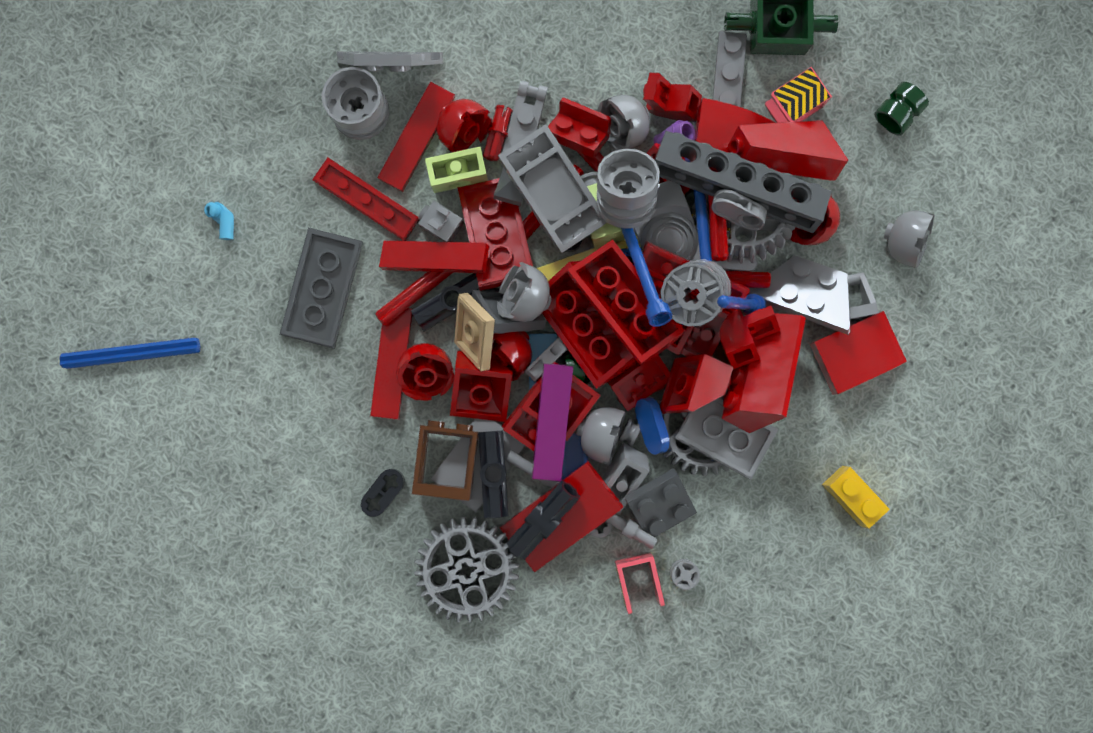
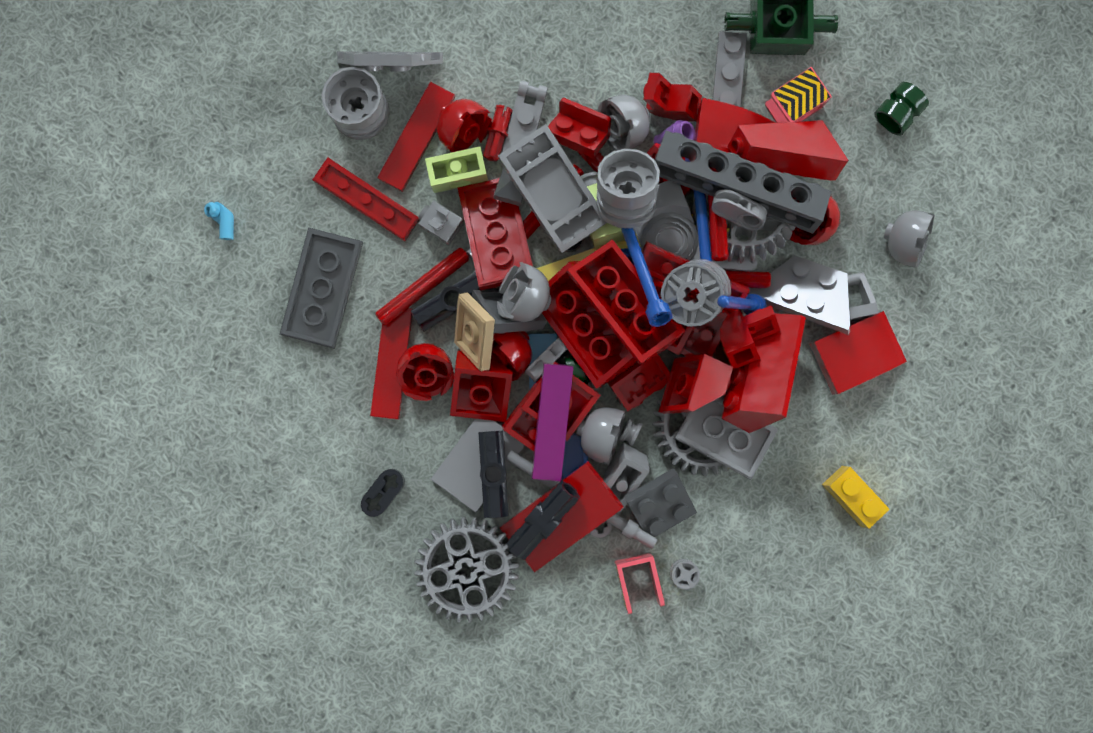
blue axle [59,338,201,369] -> none
red tile [379,241,490,273] -> none
reddish brown window [412,420,479,501] -> none
blue tile [635,397,670,455] -> none

